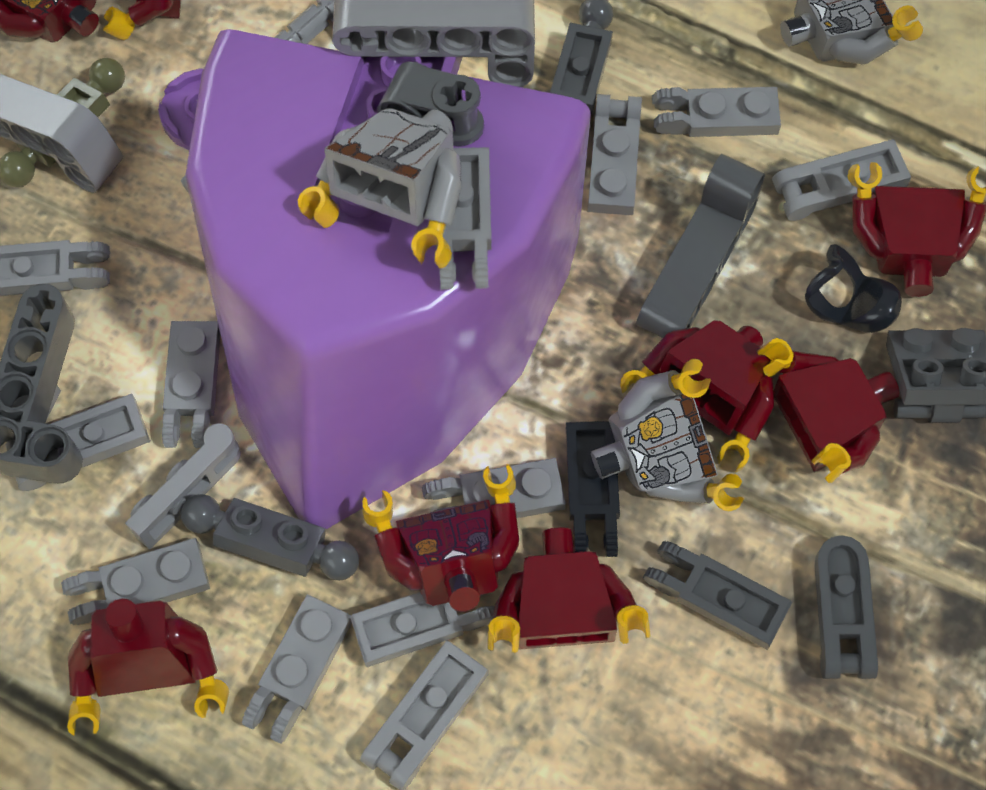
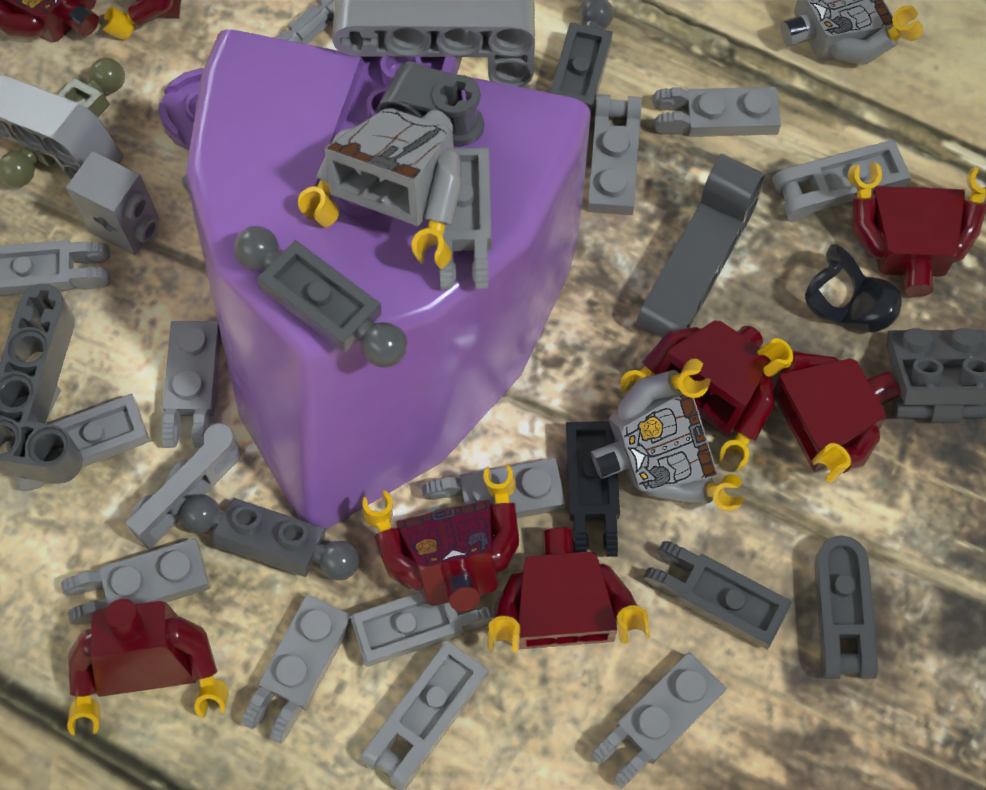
none -> light grey brick [66,151,160,255]
none -> dark grey plate [234,226,407,368]
none -> light grey hinge [590,652,727,789]

